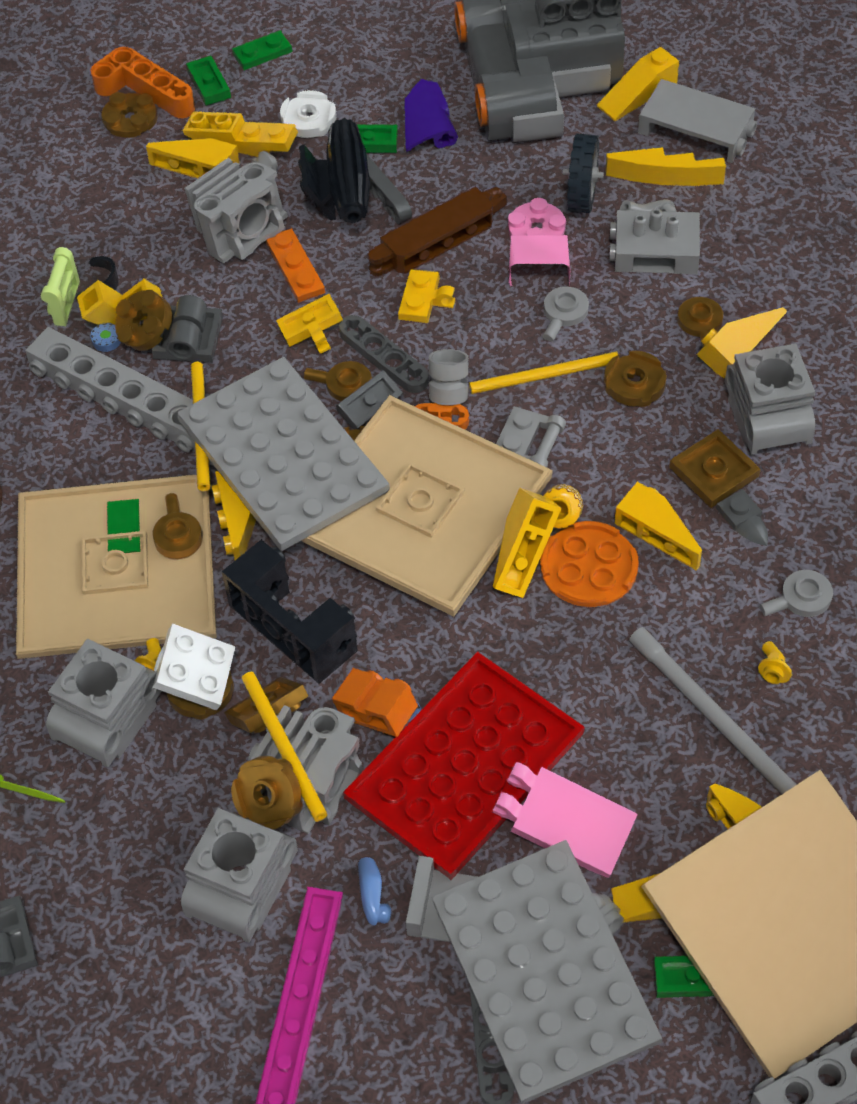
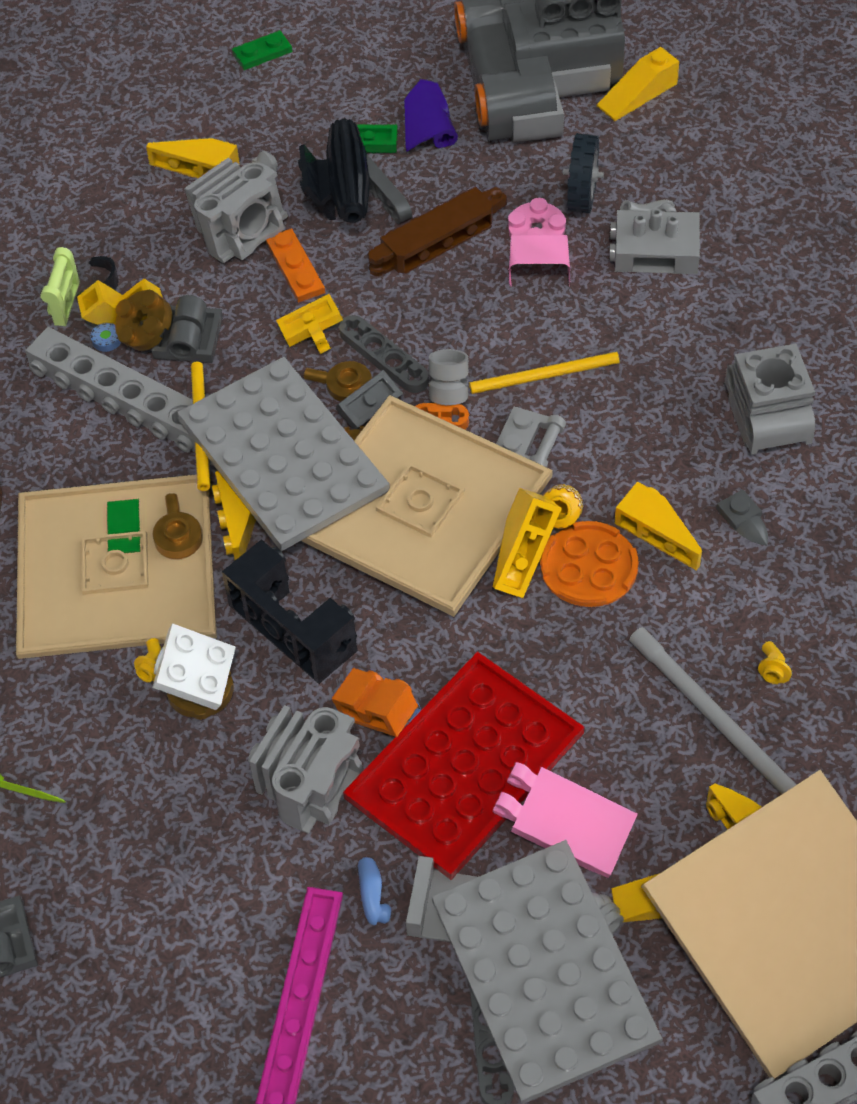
light grey piece [46,639,162,767] -> none
orange beam [90,47,195,118] -> none
pearl gold plate [102,92,158,138] -> none
light grey piece [181,808,298,943] -> none
yellow slope [182,112,298,157] -> none
green plate [186,56,231,106] -> none
pearl gold plate [224,677,309,733] -> none
pearl gold plate [231,756,303,830] -> none
yellow piece [242,672,328,821] -> none
white plate [280,91,336,138] -> none
yellow plate [398,269,455,323] -> none
light grey piece [542,286,589,342] -> none
pearl gold plate [604,351,667,407] -> none
yellow slope [605,147,726,186] -> none
light grey panel [638,79,757,163] -> none
green plate [653,956,714,998] -> none
pearl gold plate [669,429,760,508] -> none
pearl gold piece [677,297,723,347] -> none
yellow slope [696,307,787,378] -> none
light grey piece [759,570,833,617] -> none

